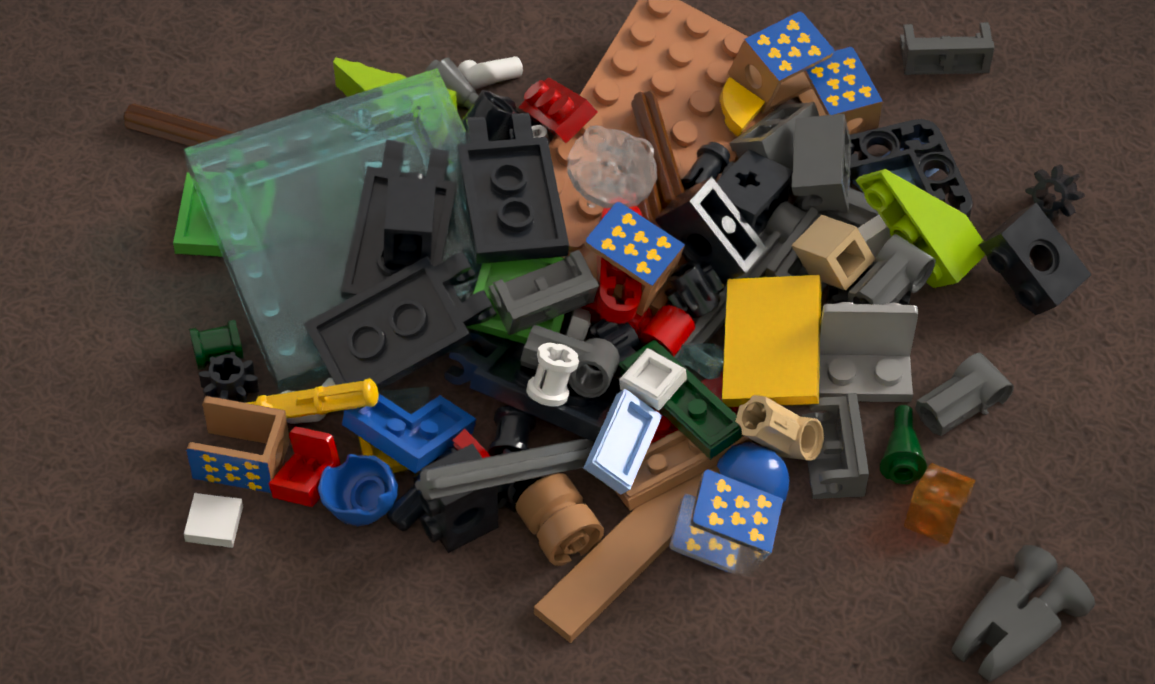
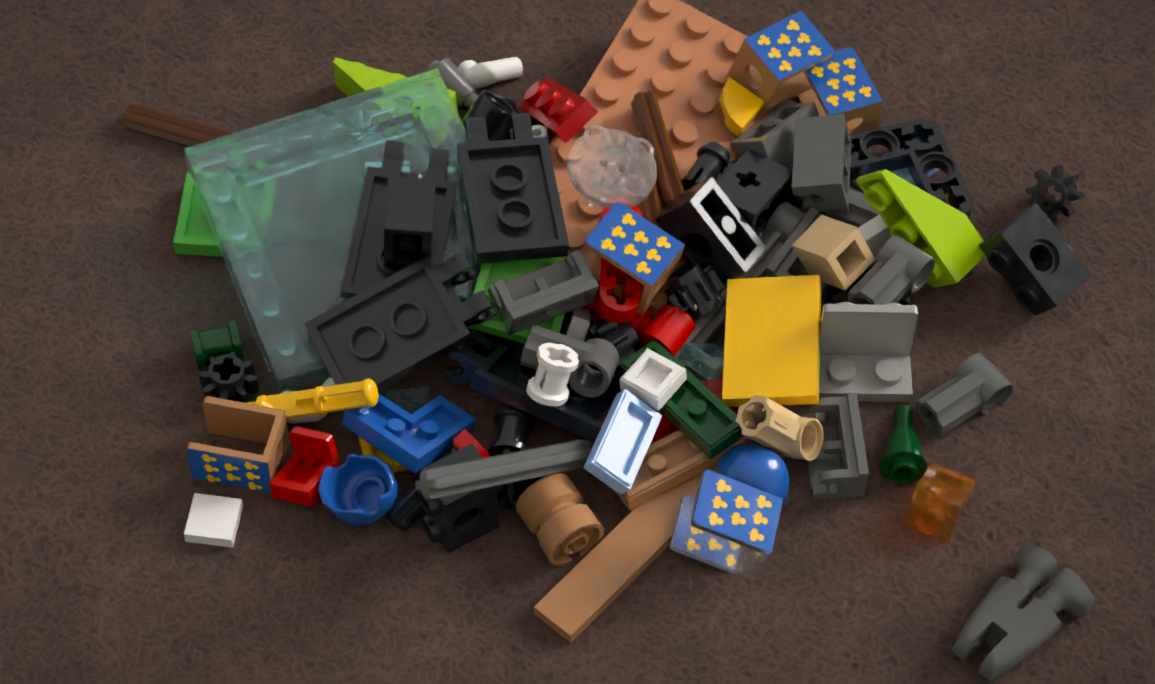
dark grey hinge [899,22,995,75] -> none

